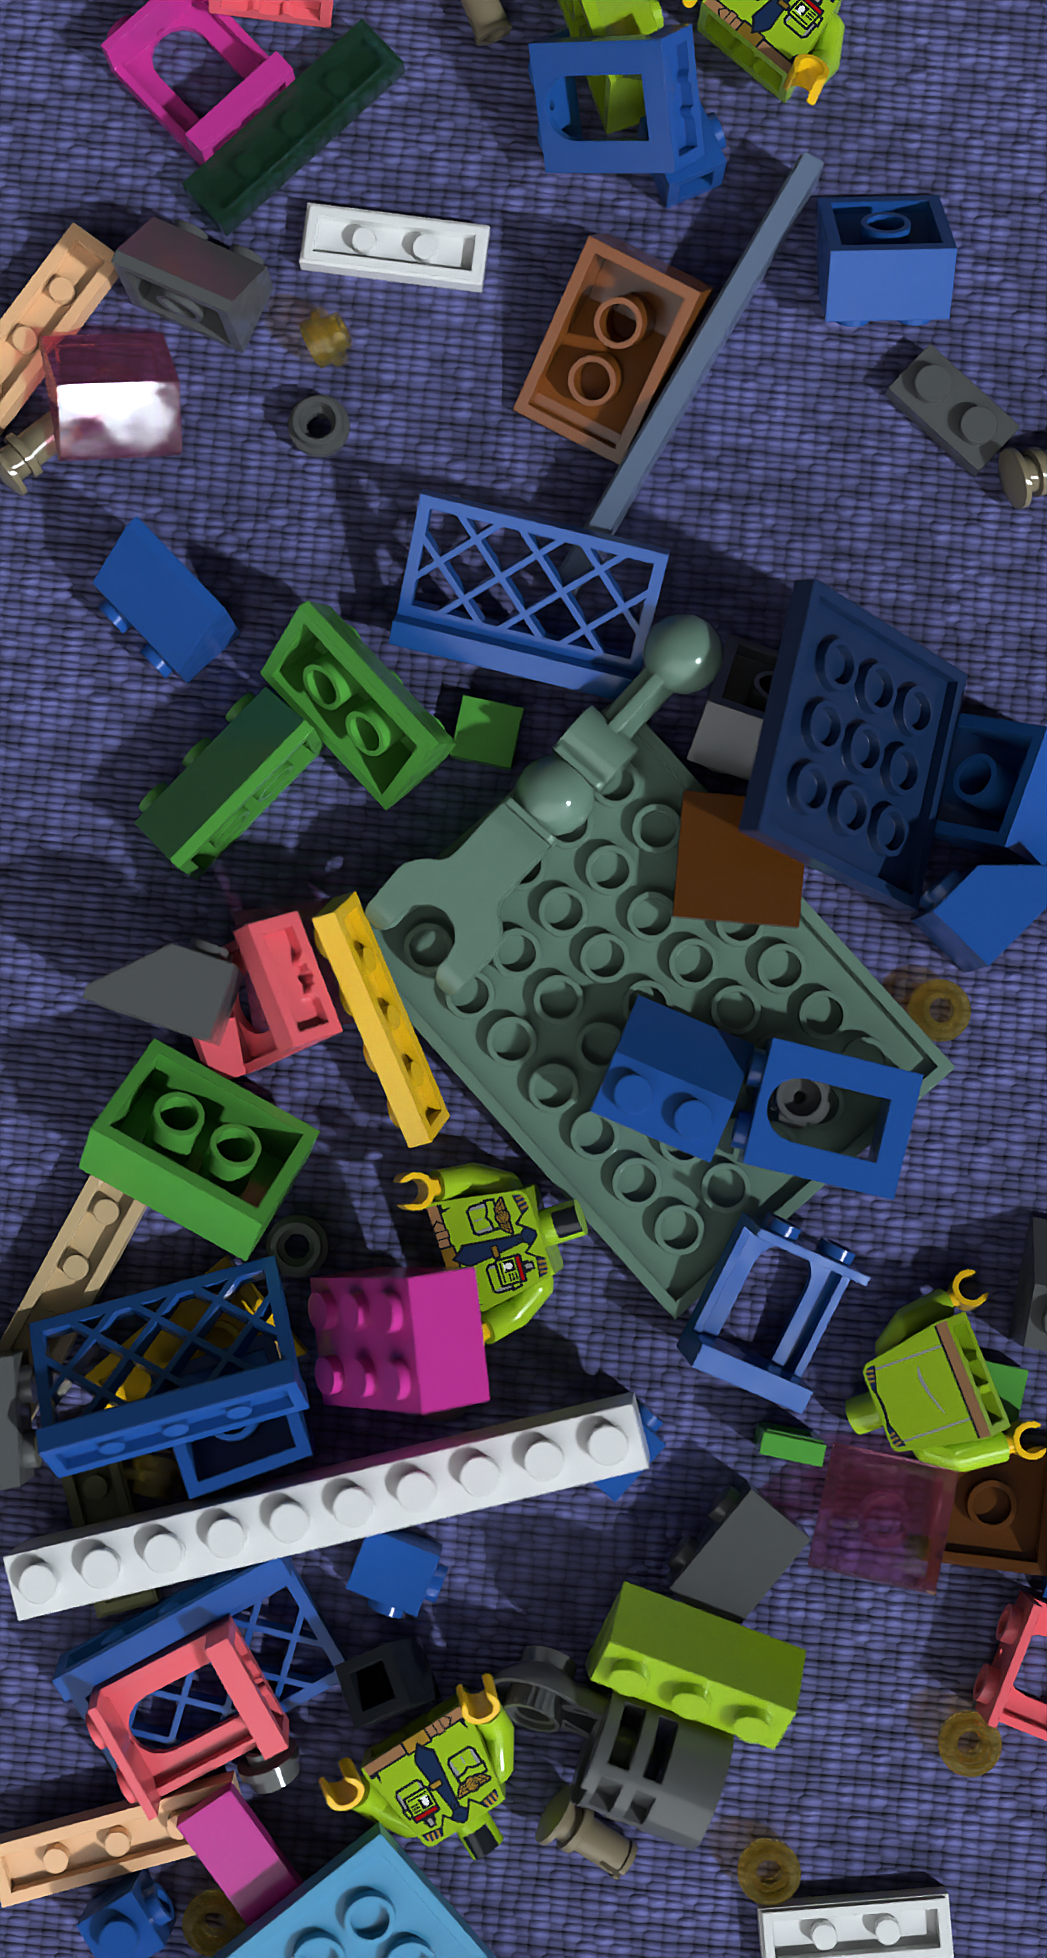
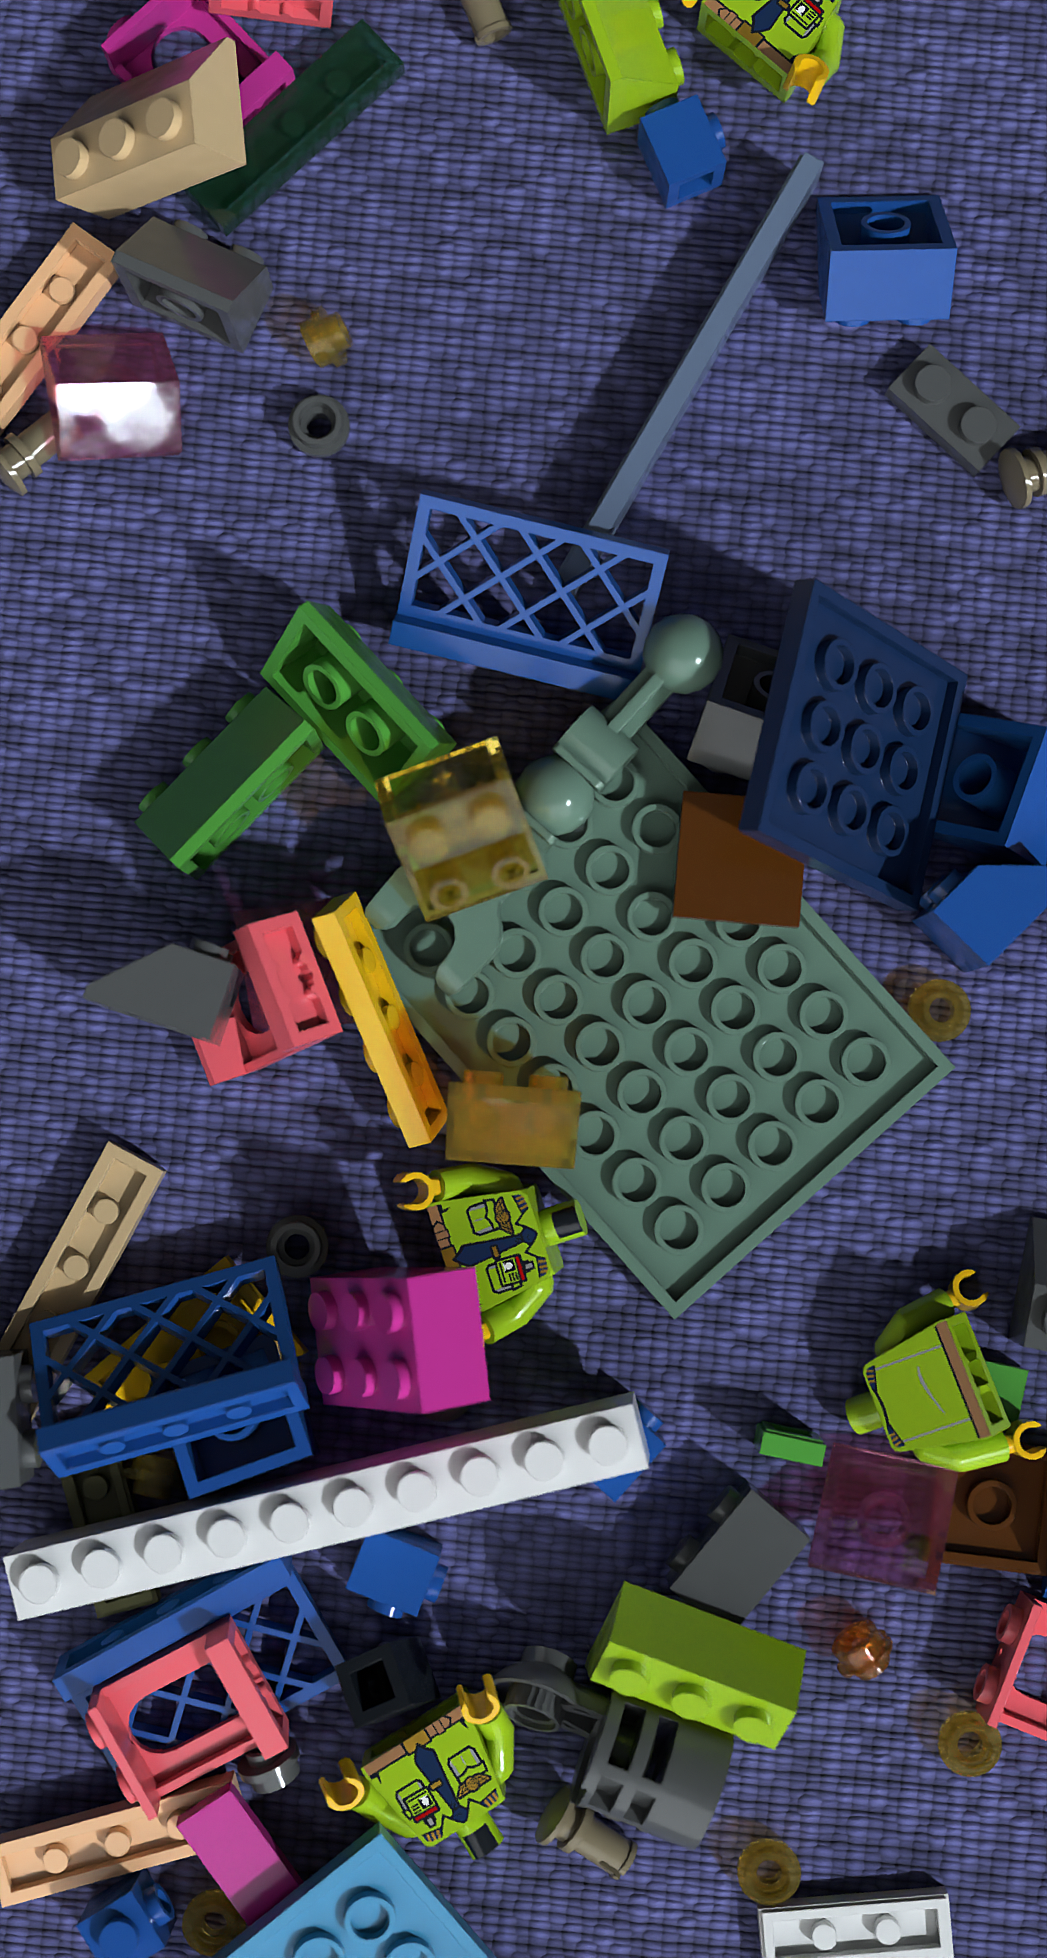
bright green brick [78,1038,320,1261] -> none
blue slope [92,516,241,684] -> none
white tile [299,202,490,293] -> none
bright green tile [450,695,524,771] -> none
dark orange slope [513,233,715,465] -> none
blue panel [528,24,705,173] -> none
blue slope [588,995,755,1163] -> none
blue panel [676,1212,870,1414] -> none
blue panel [730,1037,924,1200] -> none
dark grey plate [768,1078,830,1129] -> none
none -> tan slope [50,37,247,219]
none -> clear yellow slope [374,736,548,922]
none -> clear yellow slope [445,1070,582,1169]
none -> clear orange plate [832,1620,893,1680]

